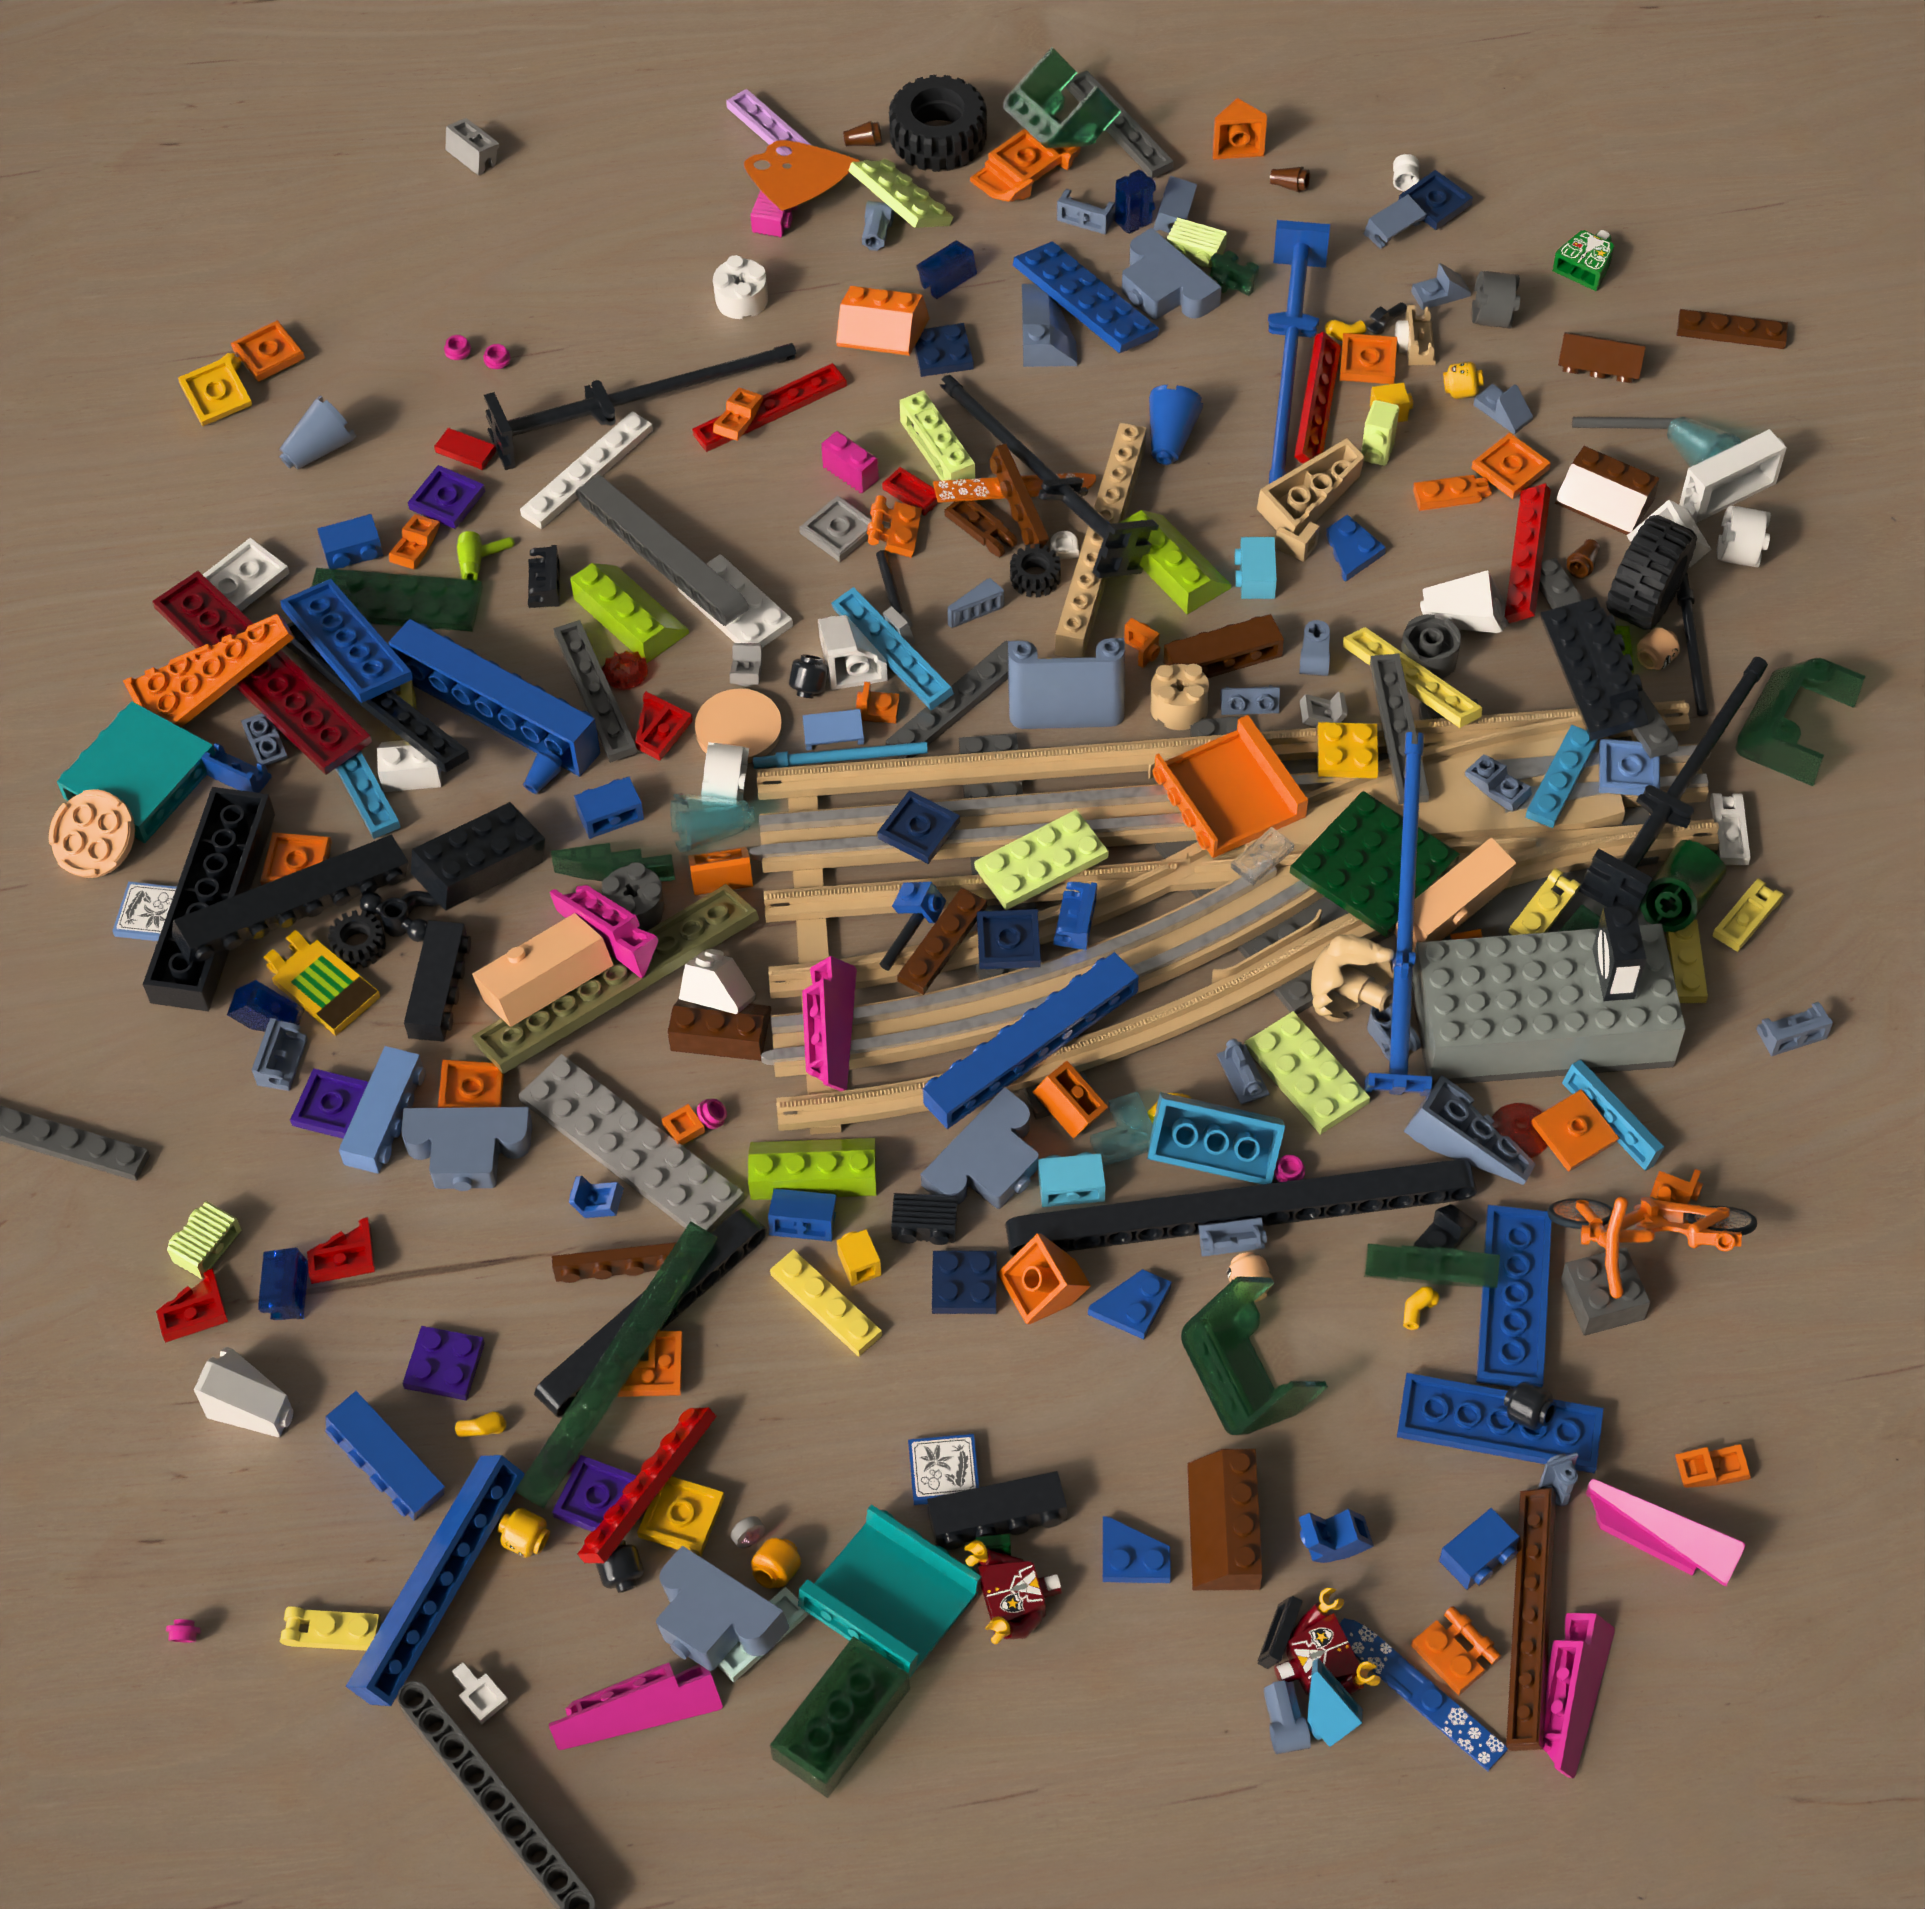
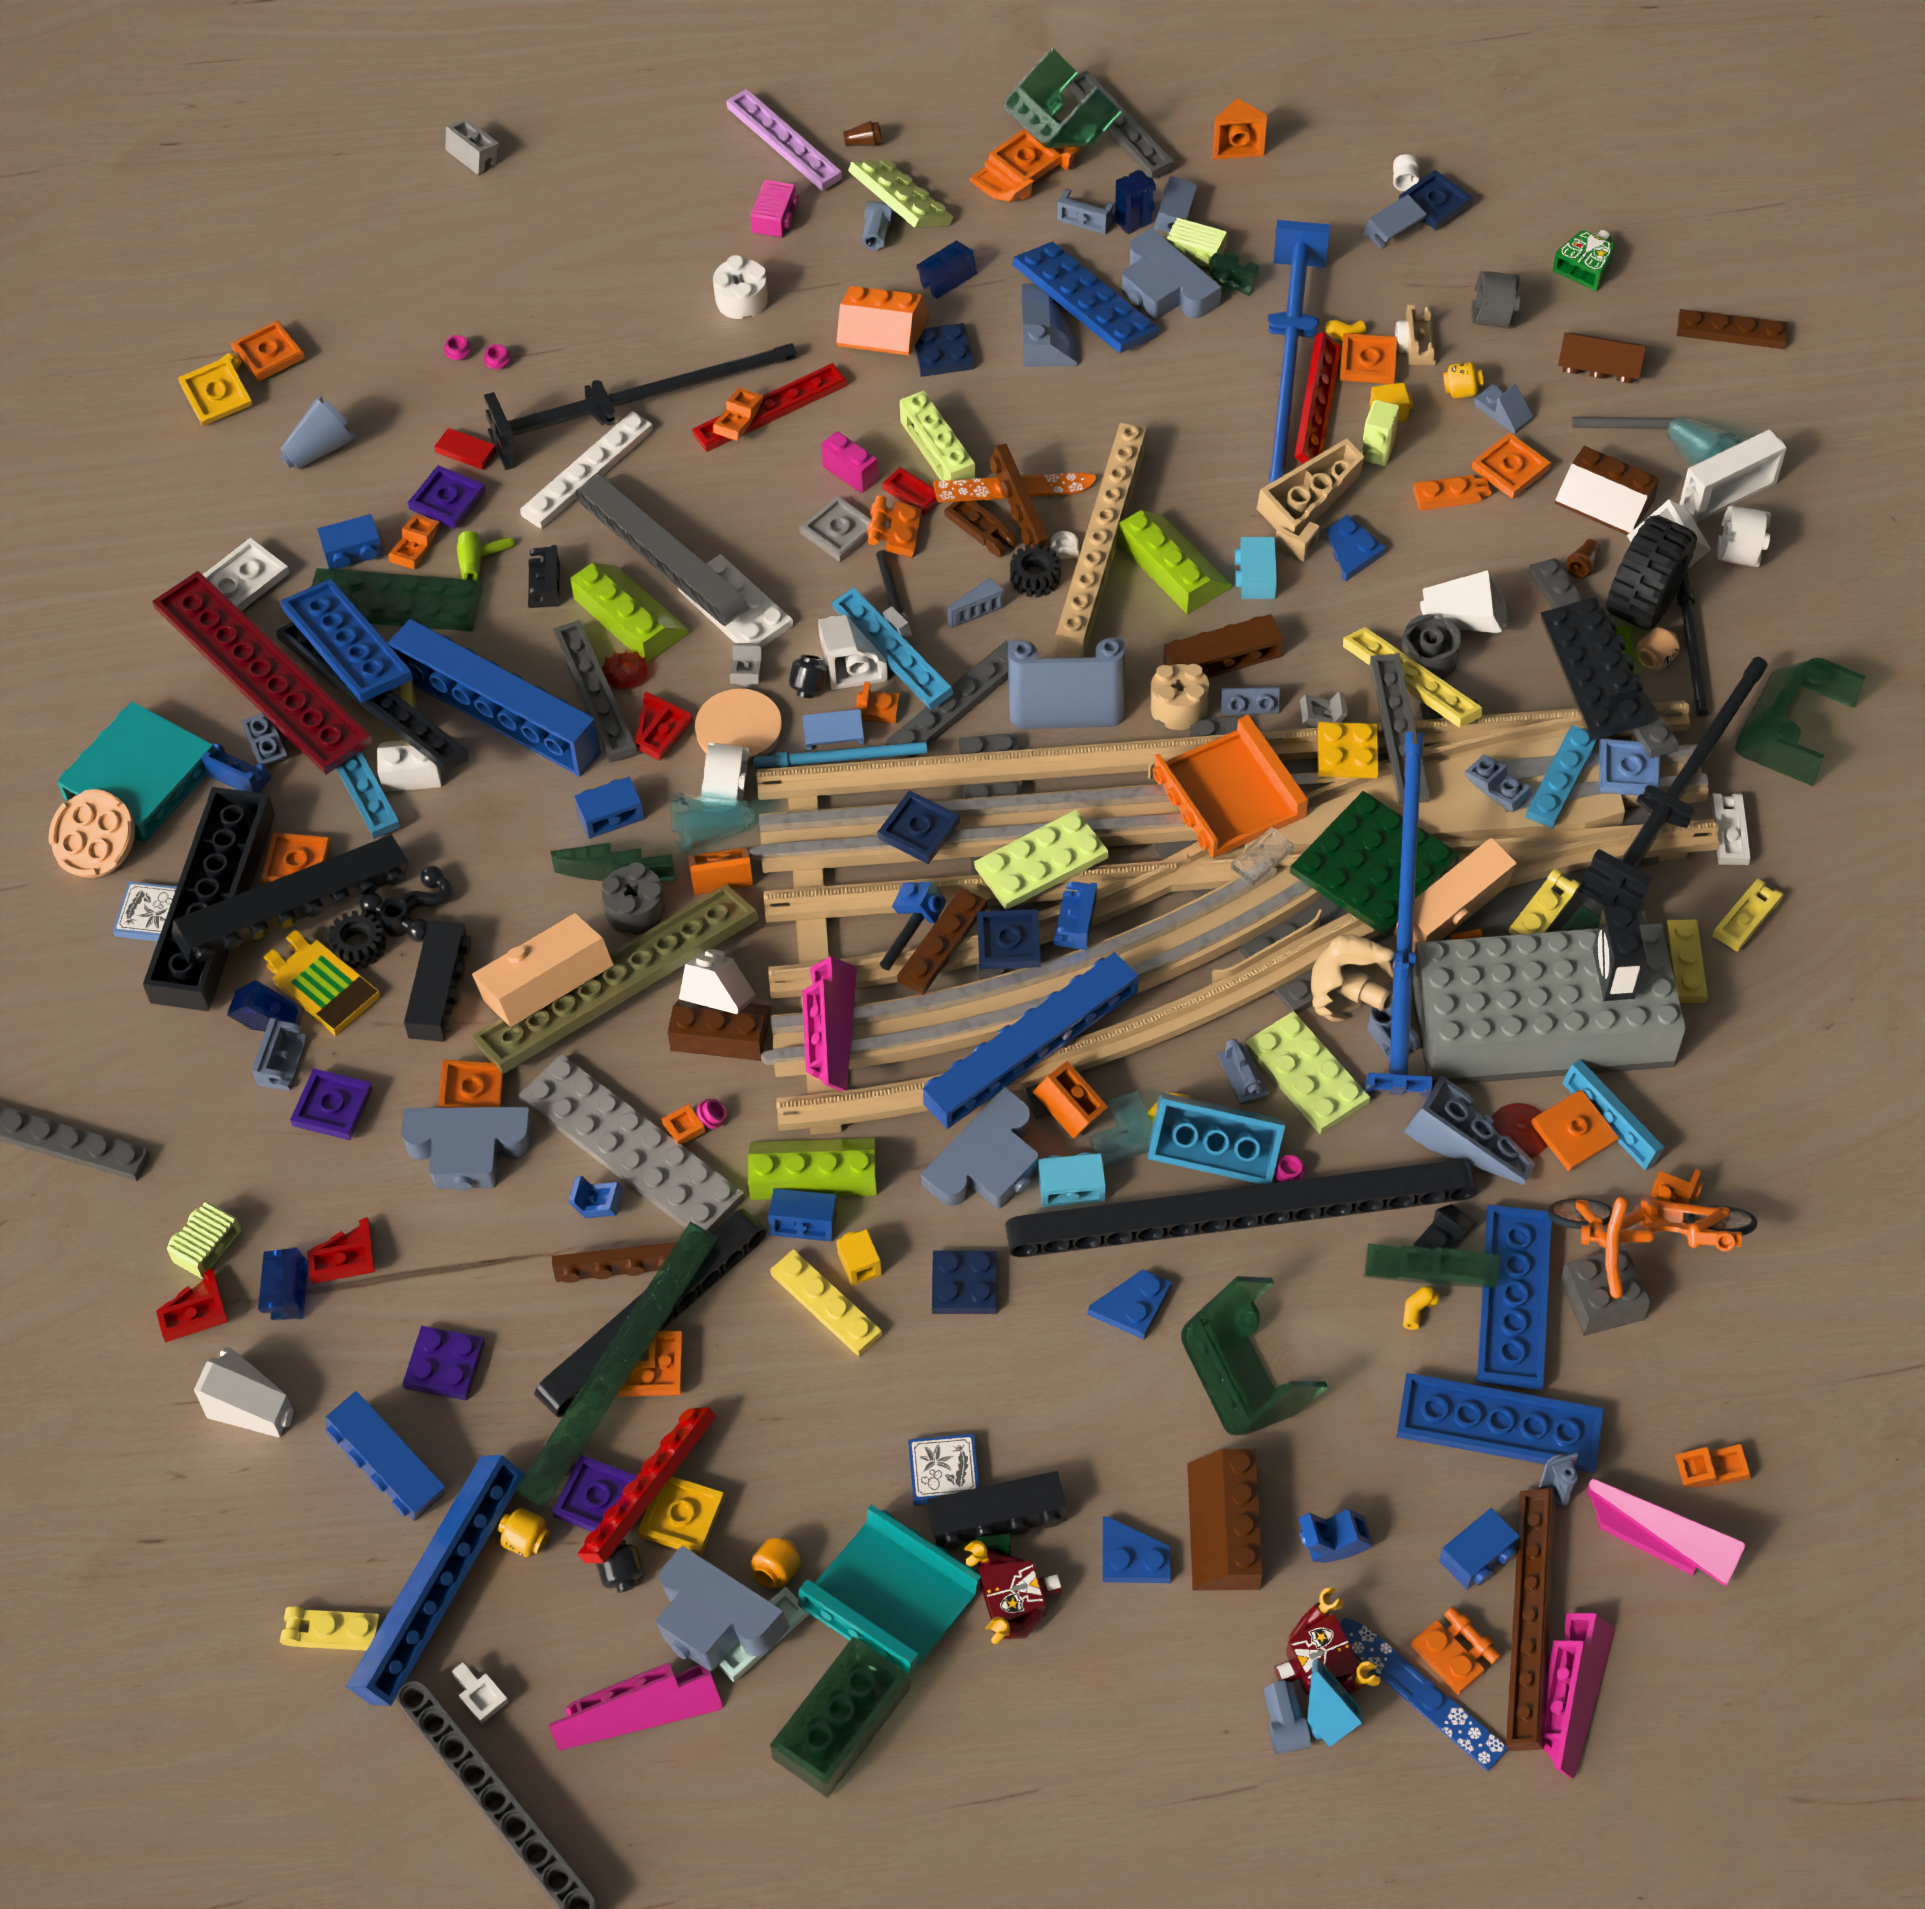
orange wing [123,614,294,728] -> none
dark pink plate [166,1619,201,1643] -> none
medium blue brick [339,1046,426,1174] -> none
black brick [411,802,545,911] -> none
yellow arm [455,1411,507,1437] -> none
blue cone [523,750,563,794] -> none
dark pink wedge [550,885,658,978] -> none
light grey tile [731,1516,765,1548] -> none
orange piece [744,140,860,211] -> none
black tyre [889,75,987,172] -> none
black brick [891,1193,958,1245] -> none
black piece [940,375,1159,578] -> none
orange slope [997,1233,1091,1324] -> none
orange bracket [1124,618,1161,668] -> none
blue cone [1149,385,1203,465] -> none
sand blue hinge [1198,1217,1267,1257] -> none
light nougat head [1227,1252,1274,1302] -> none
black tile [1257,1595,1303,1669] -> none
reddish brown cone [1270,166,1310,193] -> none
sand blue piece [1299,620,1330,676] -> none
black bar [1366,302,1407,335] -> none
sand blue slope [1411,263,1471,310] -> none
red plate [1504,483,1551,623] -> none
black head [1504,1382,1556,1430] -> none
dark green brick [1640,840,1727,932] -> none
sand blue hinge [1756,1002,1833,1056] -> none

